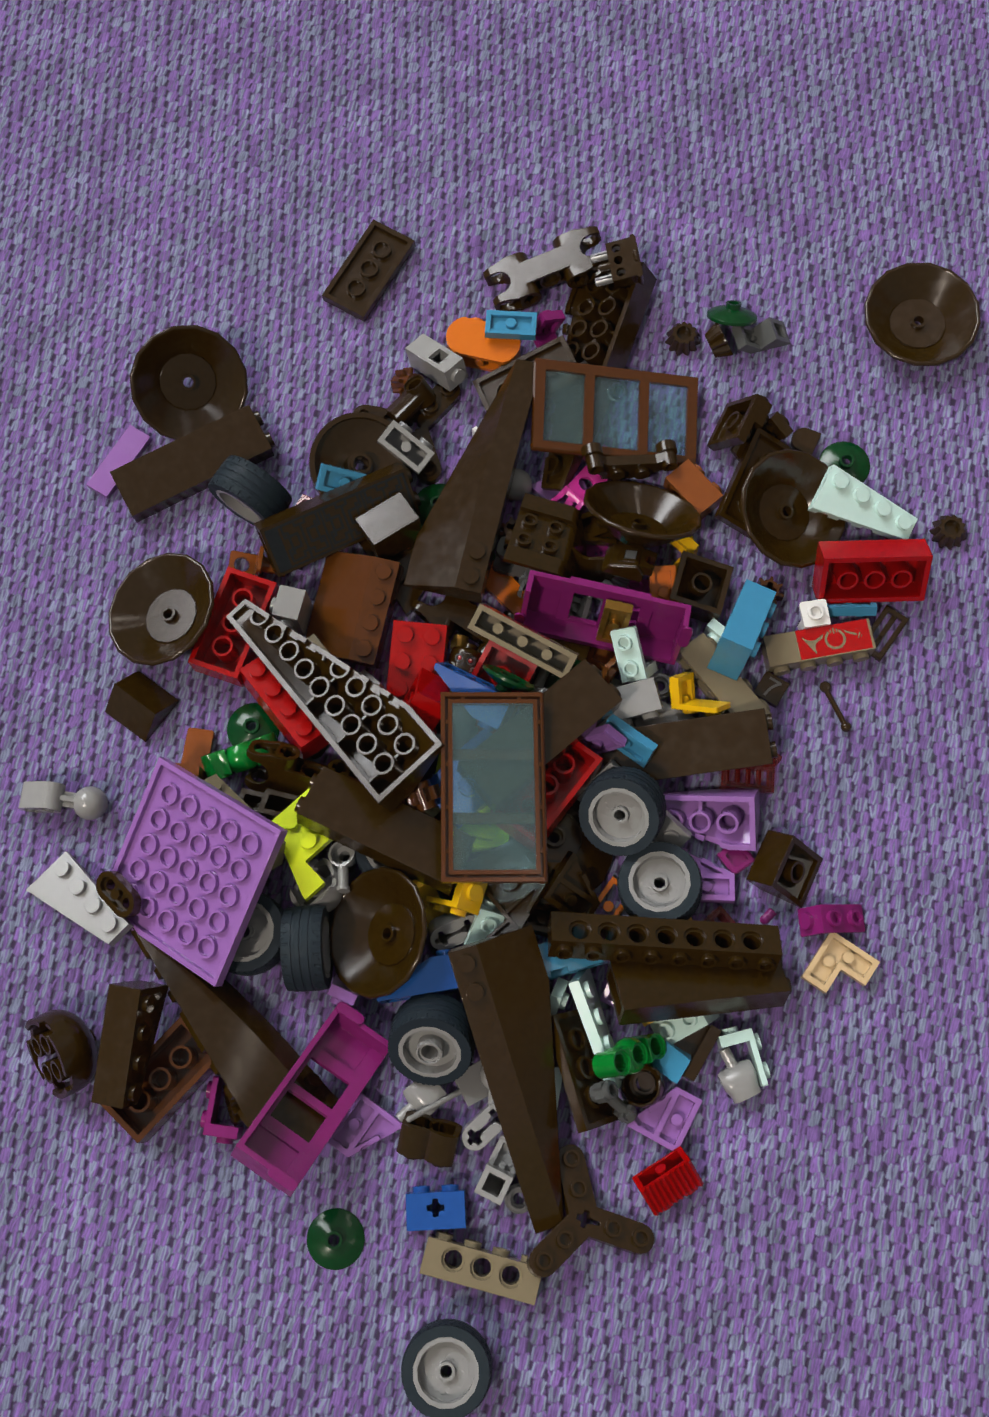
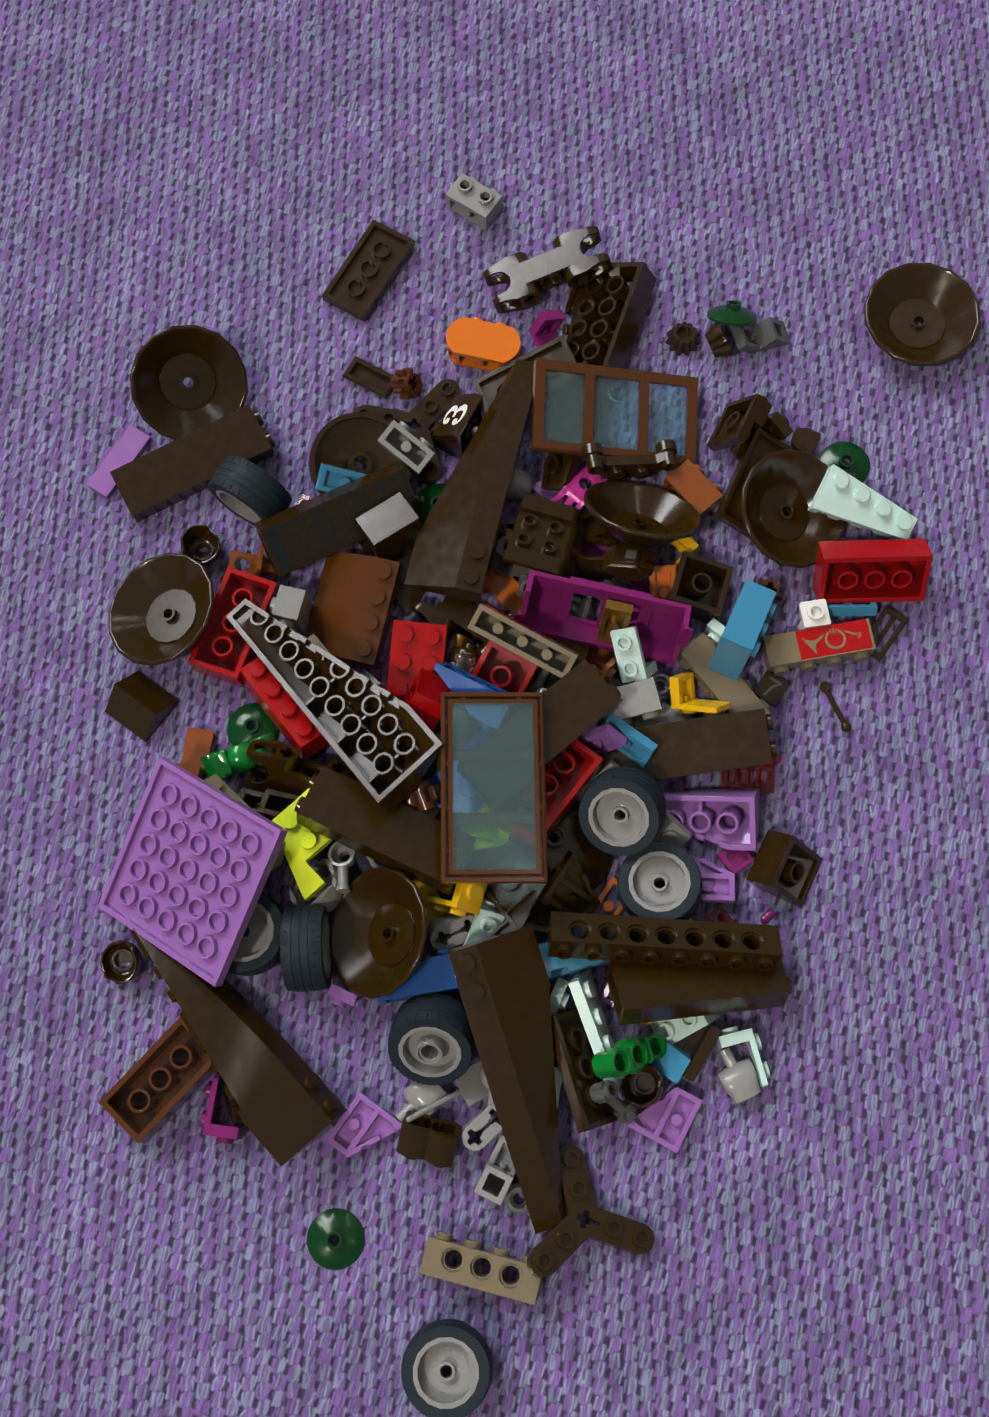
light grey beam [18,781,108,820] -> none
dark brown cylinder [25,1009,98,1099] -> none
wing [26,851,134,946] -> none
dark brown wedge [91,980,168,1109] -> none
dark brown plate [96,871,141,918] -> none
magenta piece [231,1002,388,1197] -> none
dark brown piece [386,374,436,424] -> none
light grey brick [405,333,468,391] -> none
blue brick [406,1184,467,1231] -> none
dark green dish [483,664,535,692] -> none
dark azure plate [485,310,537,340] -> none
dark brown piece [590,234,645,289] -> none
red brick [632,1146,704,1216] -> none
magenta bracket [797,904,865,937] -> none
tan plate [800,933,880,994] -> none
dark brown piece [929,515,967,550] -> none
none -> dark brown hair [100,940,143,984]
none -> dark brown hair [180,525,221,567]
none -> dark brown tile [343,356,393,399]
none -> dark brown slope [431,393,484,459]
none -> light grey brick [445,173,503,231]

